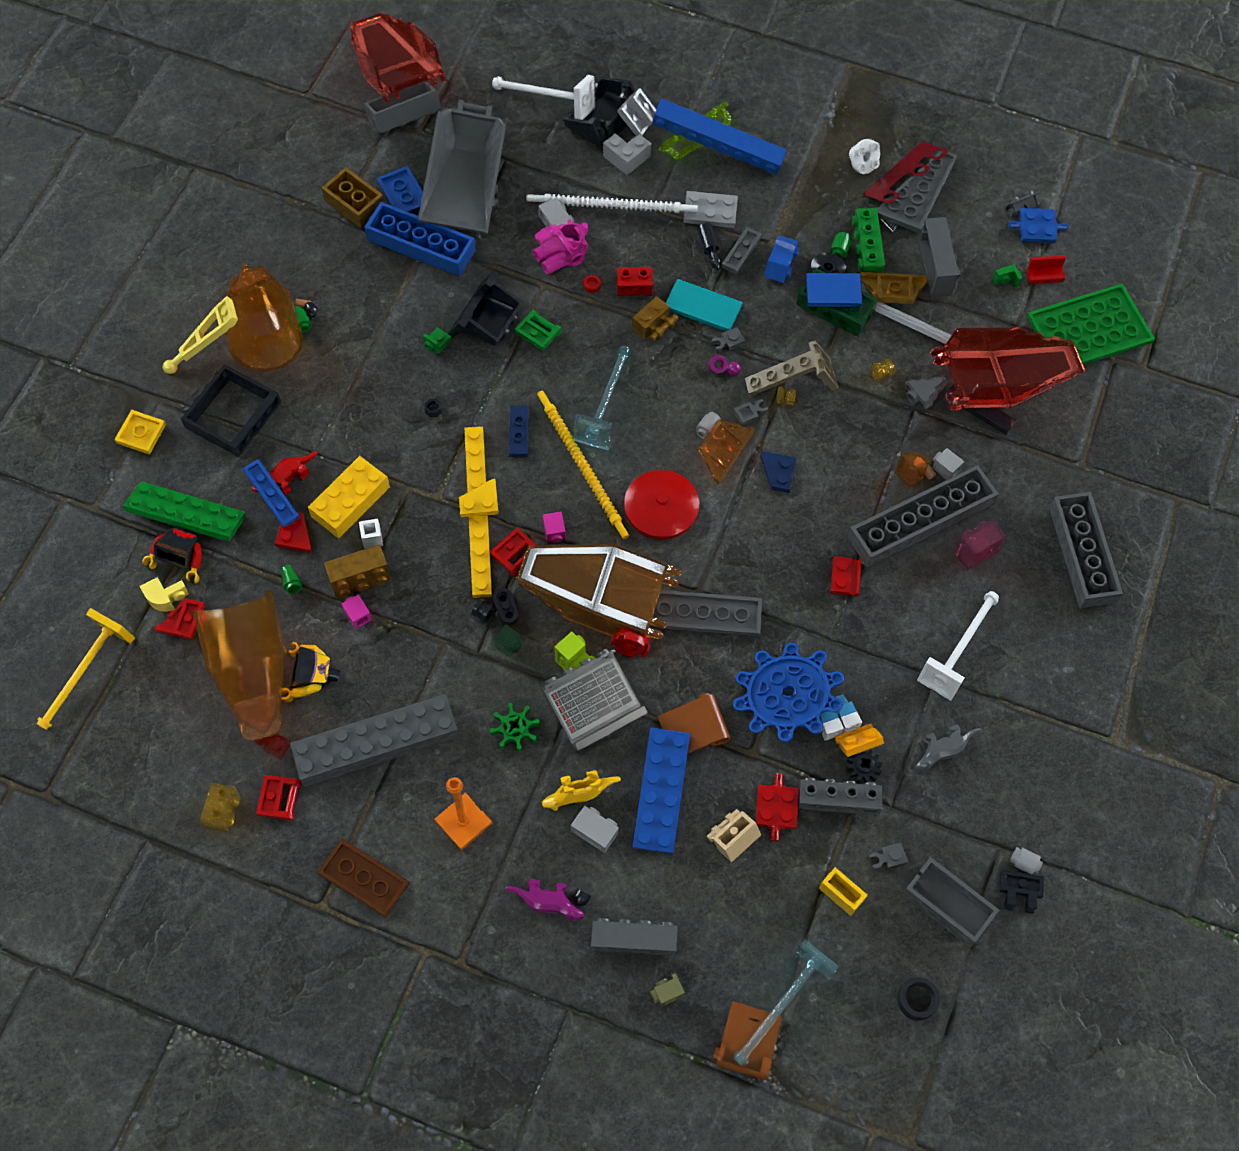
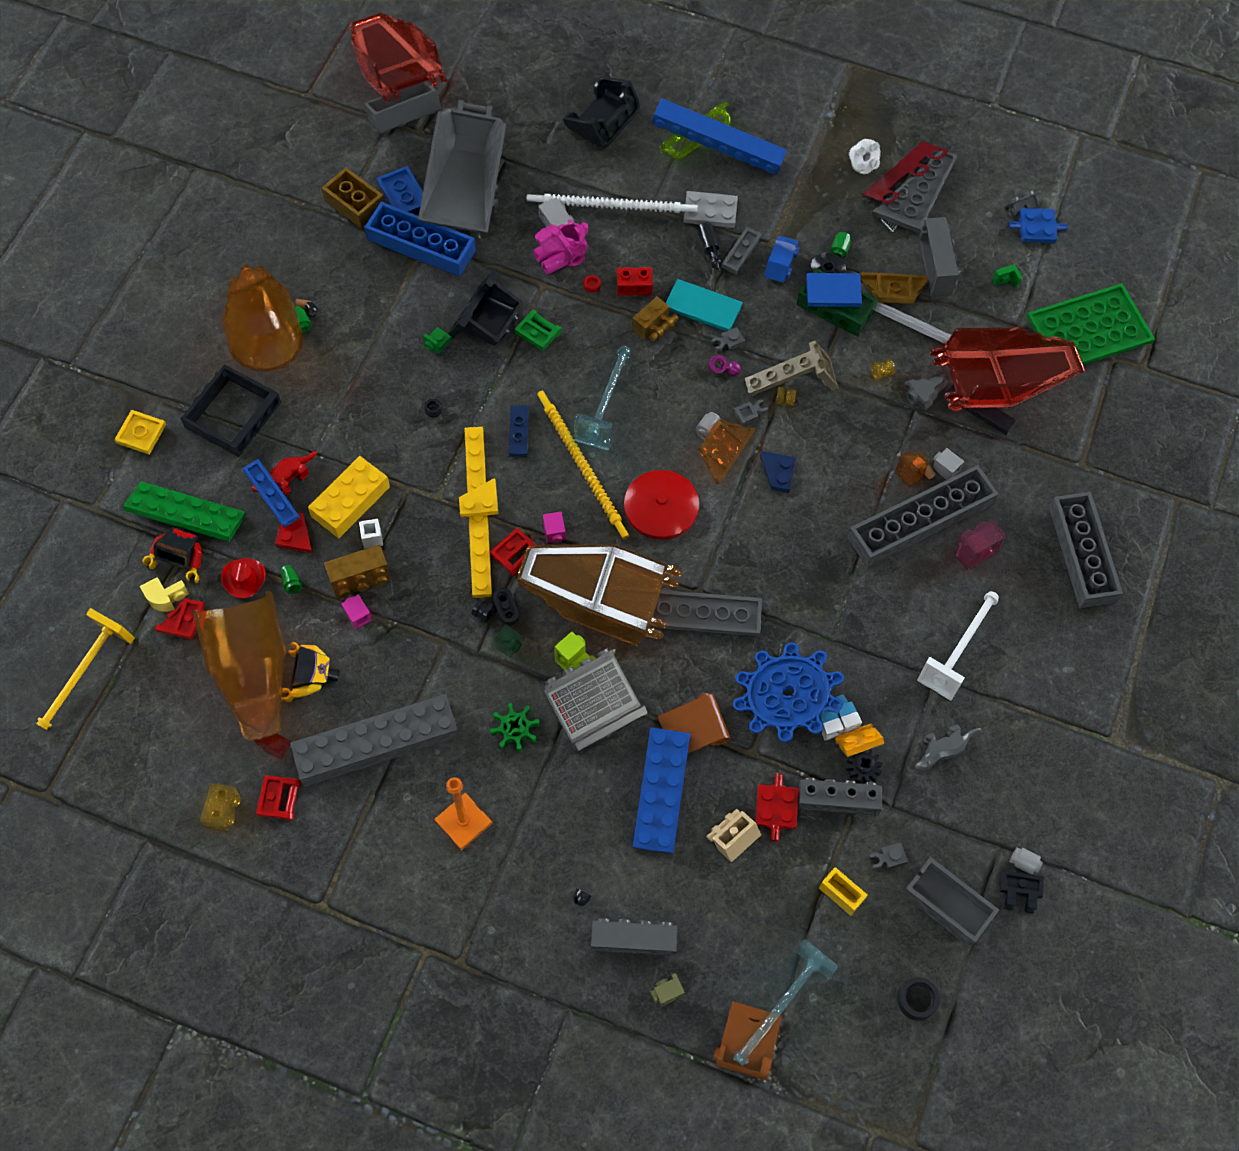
light yellow plate [163,296,238,374] -> none
reddish brown tile [317,838,410,918] -> none
white tile [492,75,595,120] -> none
magenta animal [505,879,585,921] -> none
yellow animal [542,770,620,811] -> none
light grey brick [571,806,619,853] -> none
light grey brick [603,134,651,175] -> none
red plate [610,628,650,658] -> none
light grey slope [617,88,656,136] -> none
red plate [830,556,861,597] -> none
green brick [852,208,885,273] -> none
red panel [1026,255,1066,284] -> none
none -> red hat [221,558,265,598]

